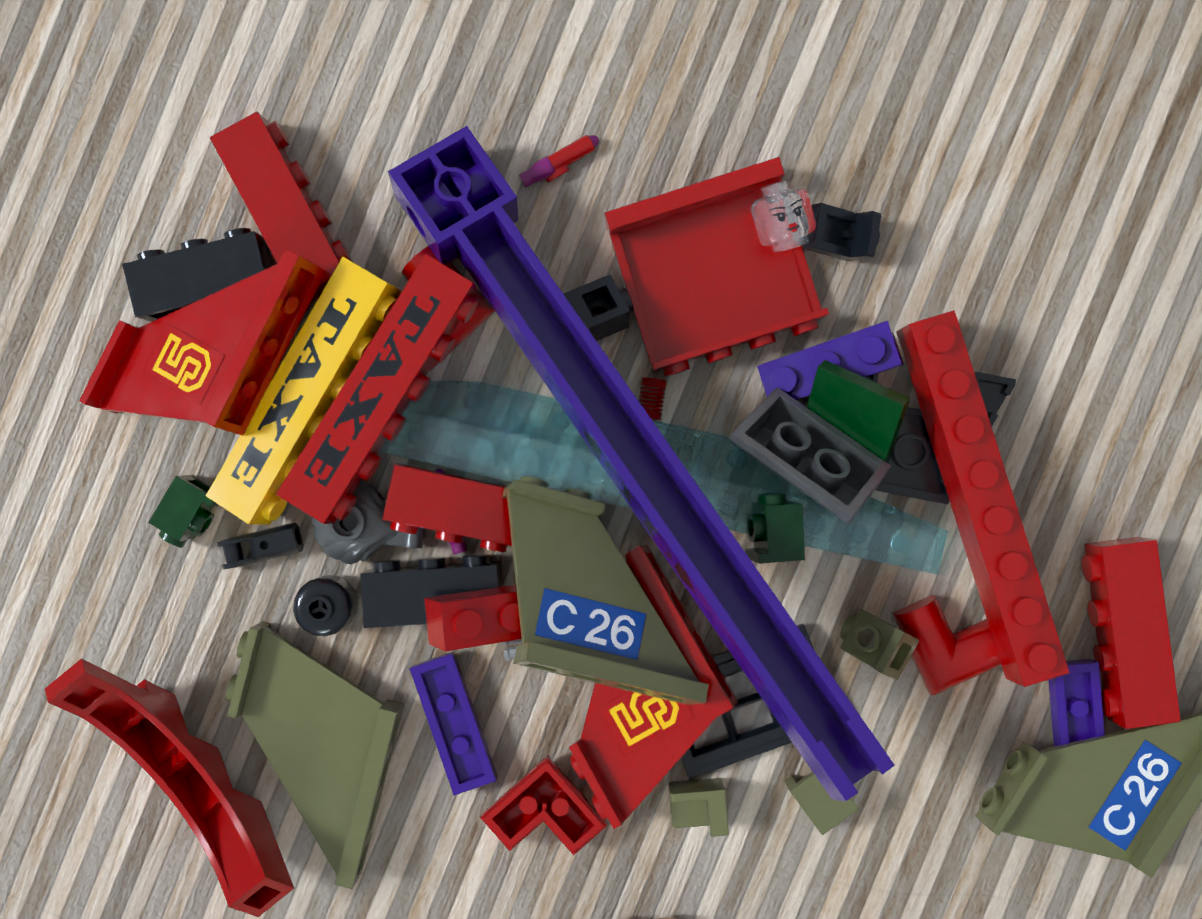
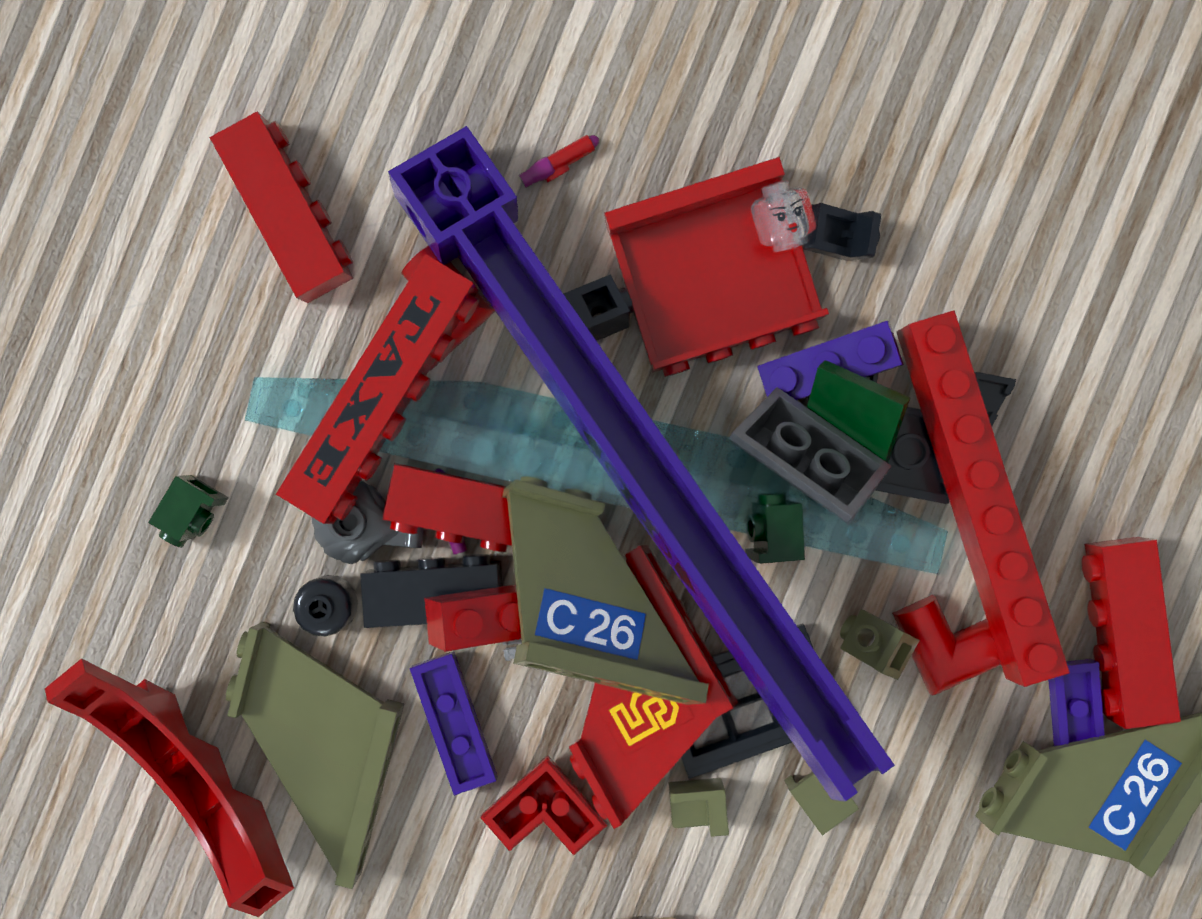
red piece [79,249,326,436] -> none
black brick [122,228,274,322] -> none
yellow brick [206,257,402,525] -> none
black bar [217,522,304,570] -> none
red piece [638,377,667,421] -> none

